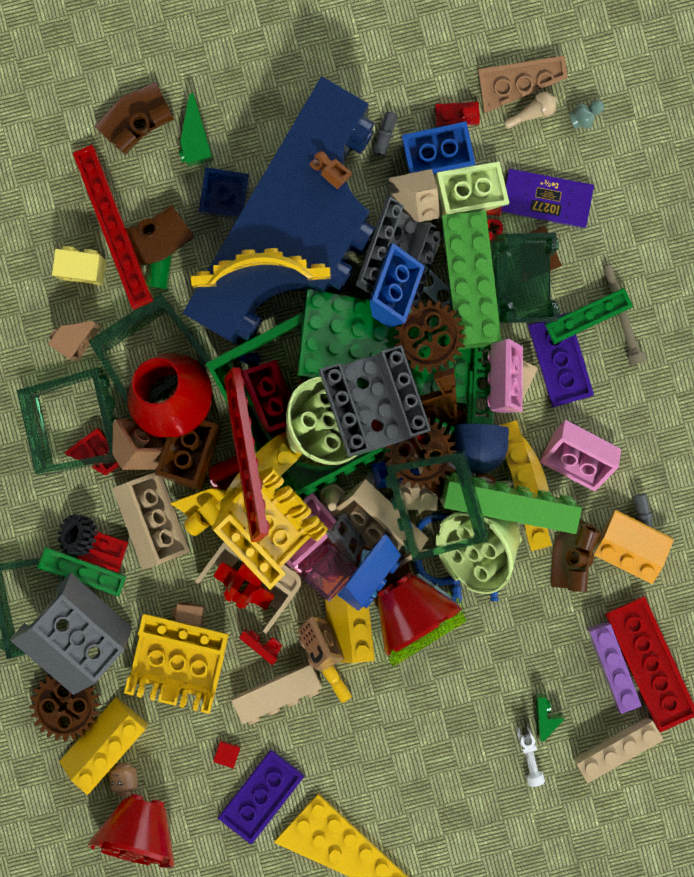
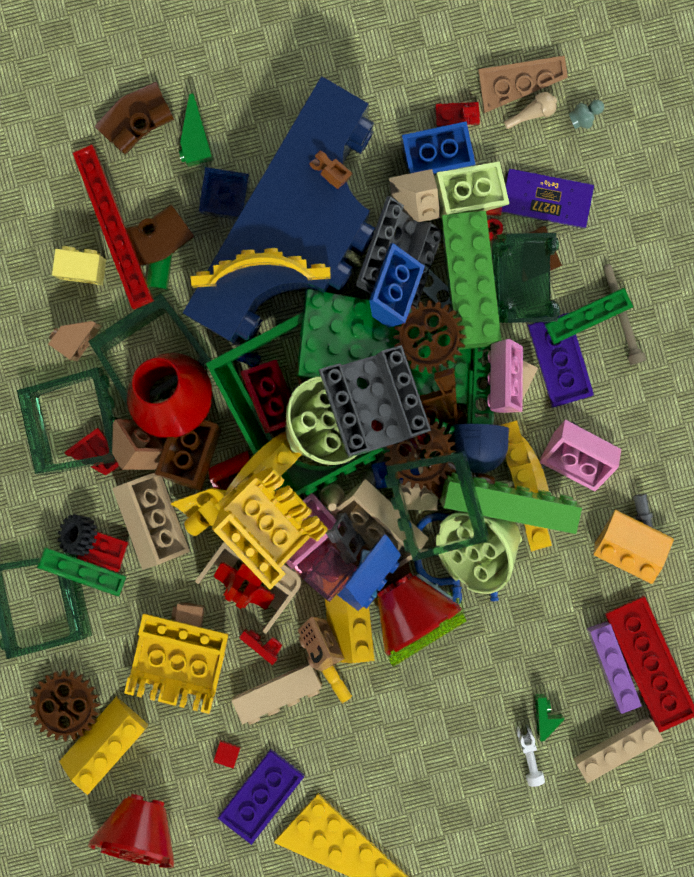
dark grey slope [10,572,132,695] -> none
medium nougat head [109,763,138,796] -> none
red plate [224,367,269,542] -> none
dark grey axle [372,112,398,156] -> none
reddish brown panel [551,519,601,592] -> none

